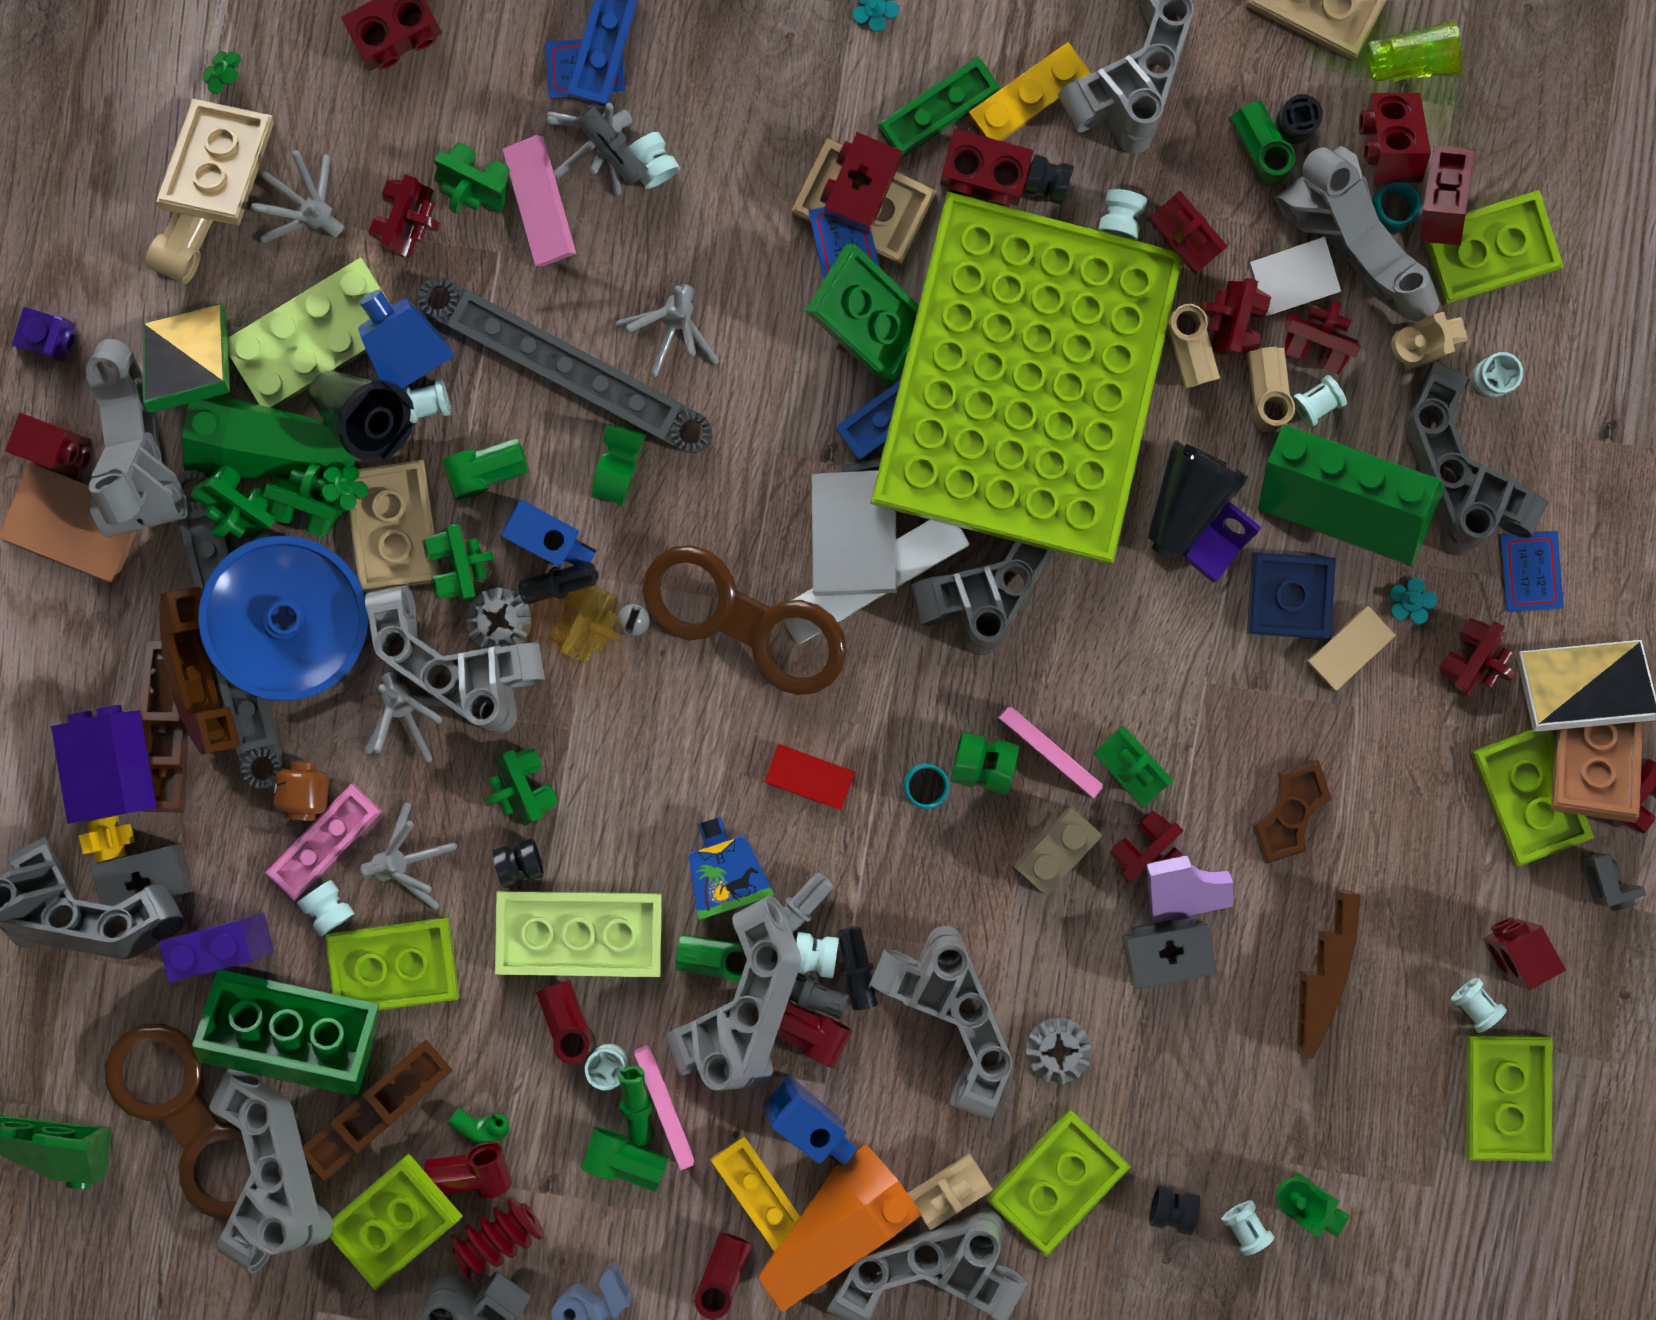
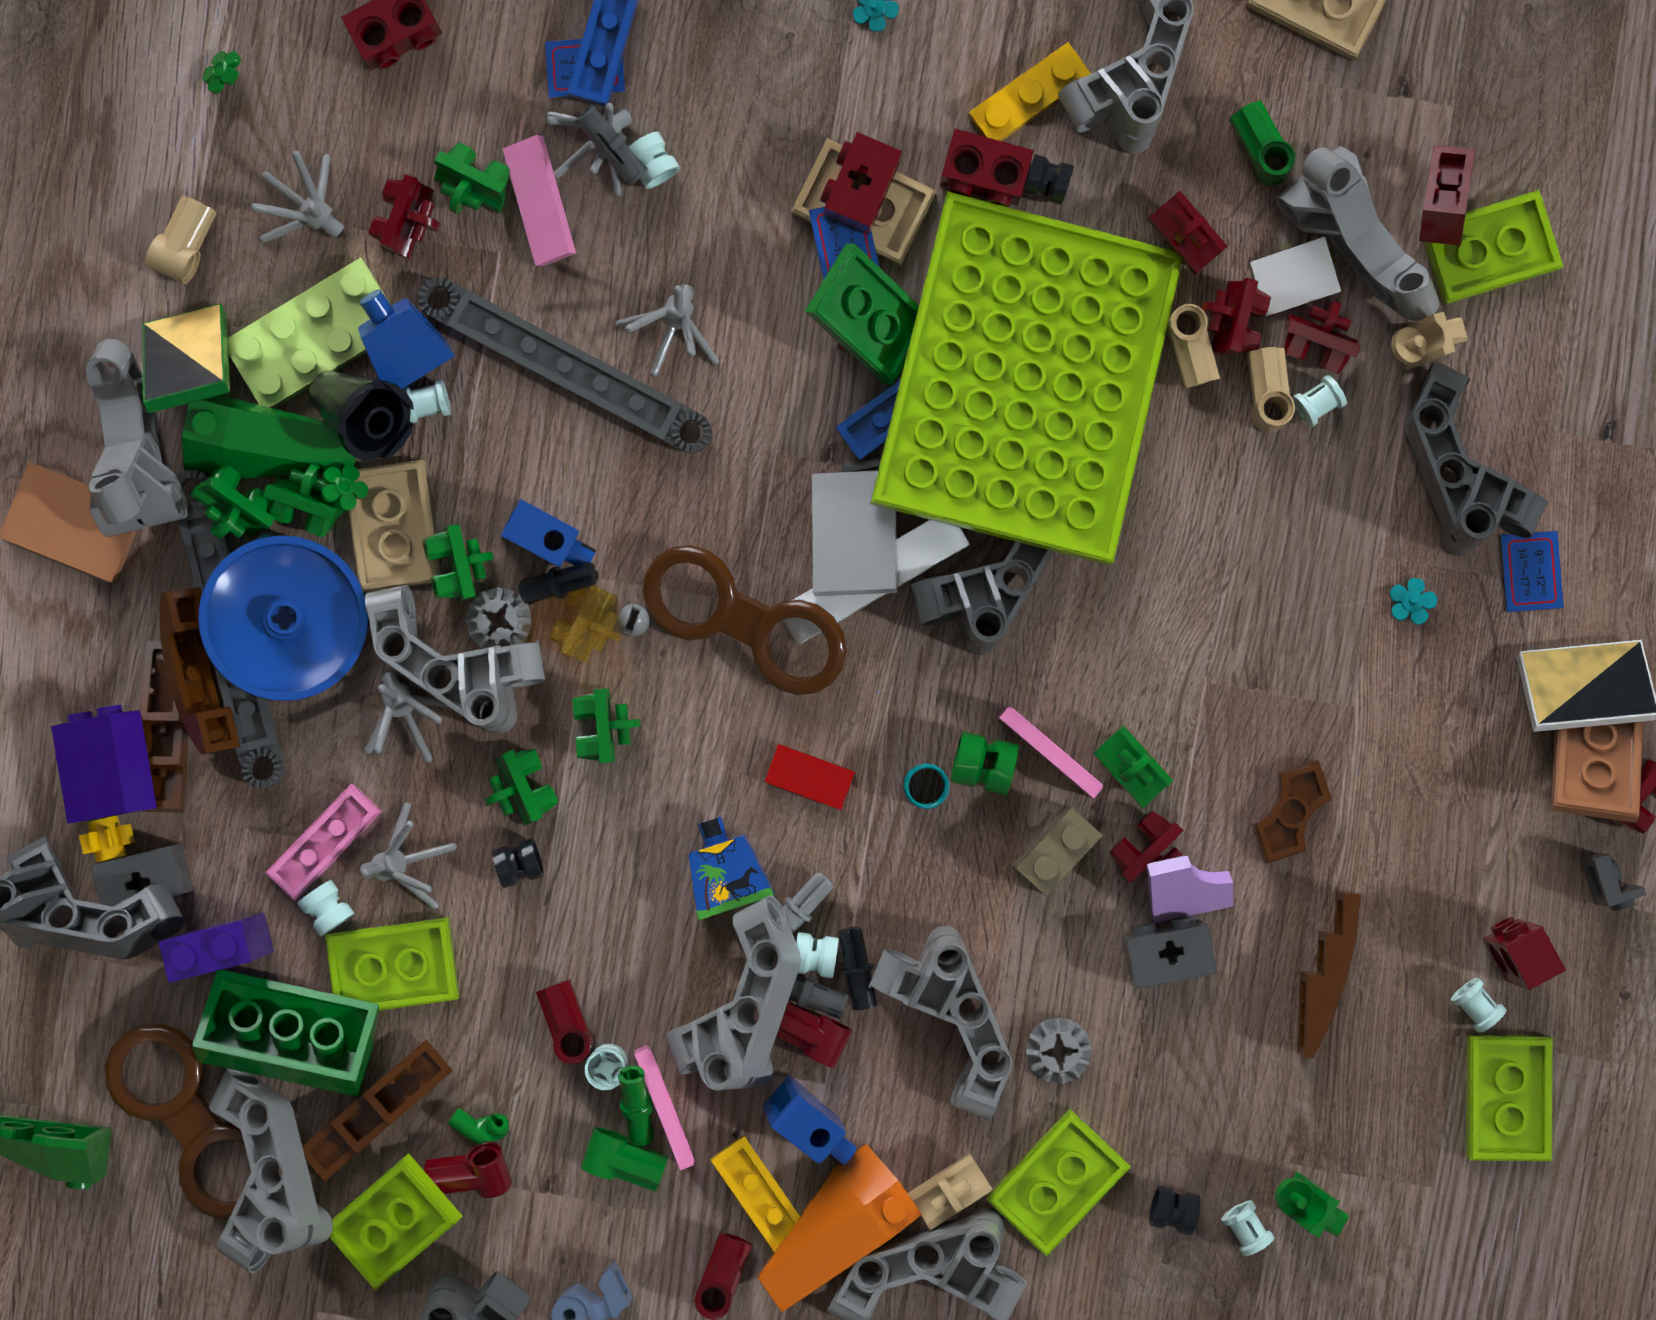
dark red brick [5,412,92,477] -> none
dark purple bracket [11,306,76,362] -> none
tan tile [156,99,274,226] -> none
dark orange head [273,761,329,821] -> none
green piece [442,438,530,500] -> none
dark red piece [451,1197,544,1283] -> none
yellowish green plate [495,891,663,977] -> none
green leg [591,424,646,507] -> none
green piece [675,934,745,982] -> none
green tile [877,56,1001,158] -> none
light aqua wheel [1098,189,1147,240] -> none
black cone [1148,440,1248,559] -> none
dark purple bracket [1184,503,1261,583] -> none
dark blue tile [1247,552,1336,640] -> none
green slope [1258,424,1445,567] -> none
black wheel [1275,94,1323,144] -> none
tan tile [1306,606,1396,691] -> none
dark red brick [1359,93,1431,182] -> none
clear neon green plant [1367,18,1463,82] -> none
teal piece [1372,182,1422,233] -> none
dark red hips [1439,618,1516,697] -> none
lime tile [1470,728,1594,867] -> none
light aqua wheel [1472,352,1523,398] -> none
none -> green hips [572,688,641,764]

